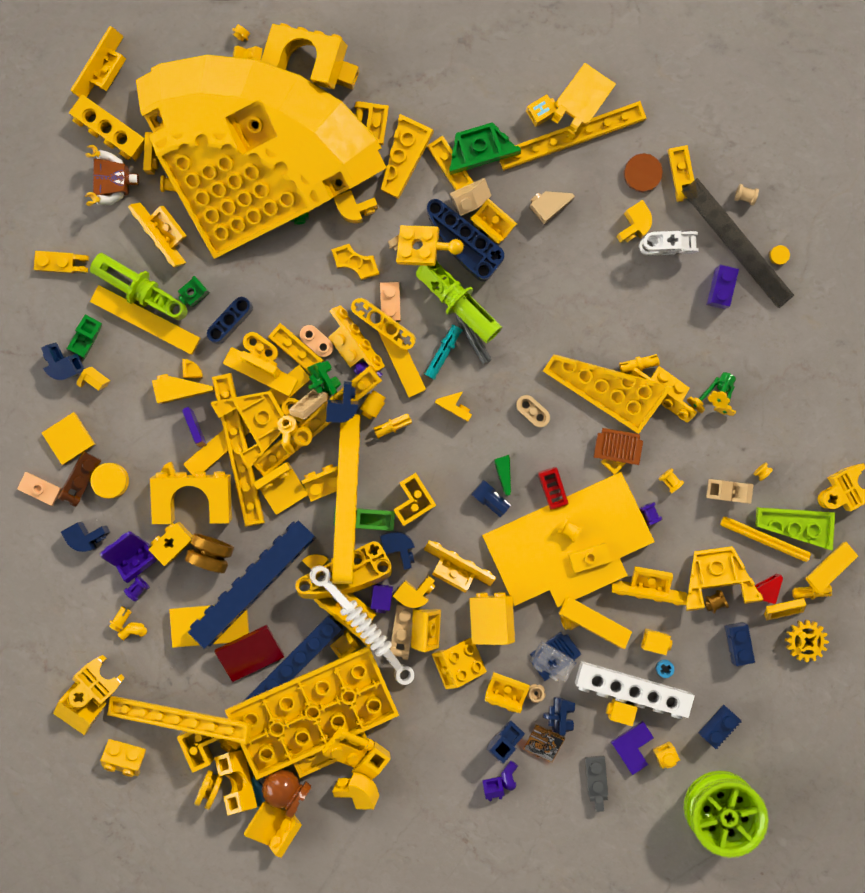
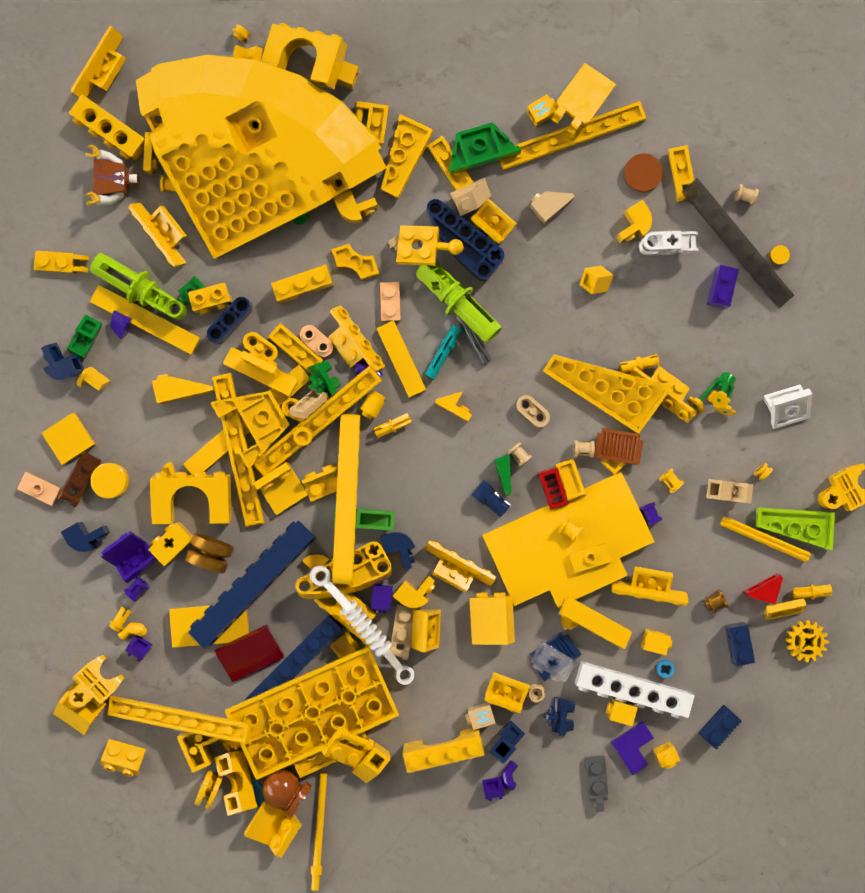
yellow tile [182,359,203,378] -> none
dark purple tile [182,407,207,447] -> none
yellow plate [277,416,298,455] -> none
dark blue brick [326,381,359,423] -> none
yellow brick [332,772,380,809] -> none
yellow beam [351,298,416,350] -> none
yellow brick [393,473,436,526] -> none
yellow bracket [431,637,486,689] -> none
piece [523,724,565,762] -> none
lime wheel [684,770,768,858] -> none
yellow wing [686,546,763,611] -> none
yellow tile [805,542,858,593] -> none
none -> dark purple slope [110,310,132,340]
none -> dark purple tile [125,635,153,662]
none -> yellow bracket [188,283,233,315]
none -> yellow arch [271,264,334,304]
none -> yellow bar [310,773,327,891]
none -> yellow arch [403,728,484,773]
none -> tan brick [465,702,496,730]
none -> tan bush [507,442,532,467]
none -> yellow tile [555,459,586,501]
none -> tan bush [573,440,595,458]
none -> yellow panel [579,266,614,294]
none -> white bracket [764,385,812,429]

